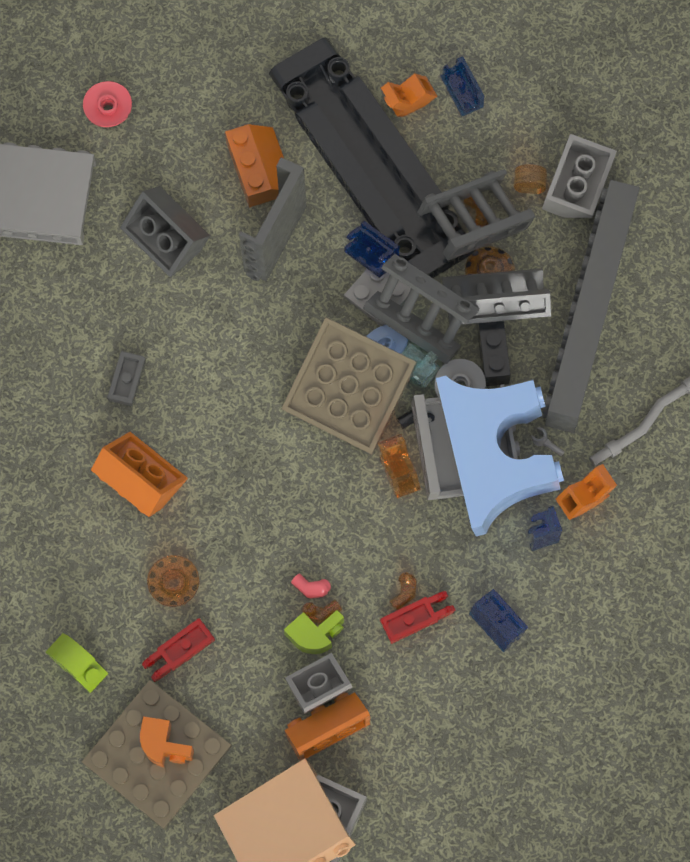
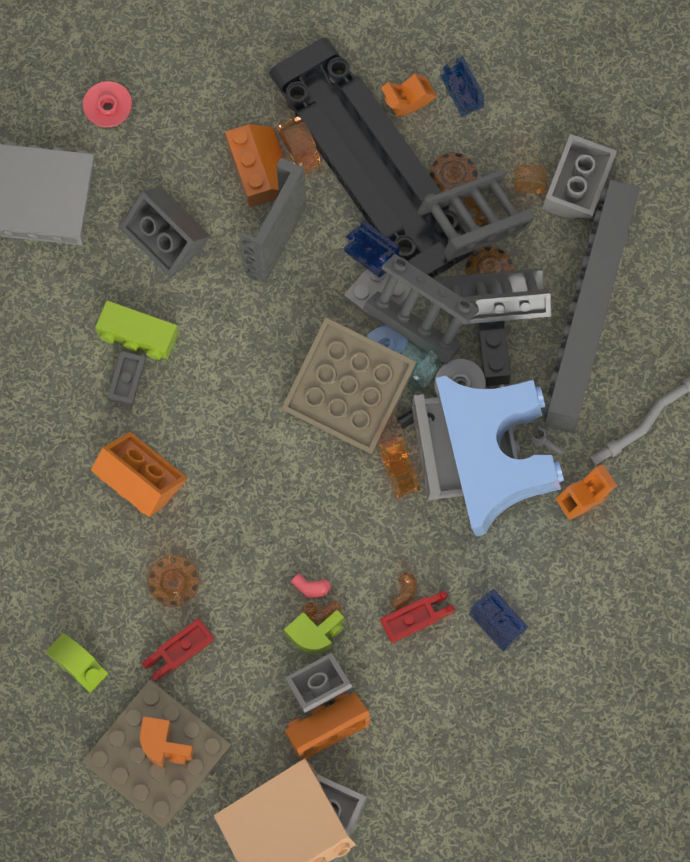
clear blue hinge [528,506,562,551] -> none
none -> lime brick [95,301,179,360]
none -> clear orange brick [276,117,323,175]
none -> clear orange dish [429,152,478,192]

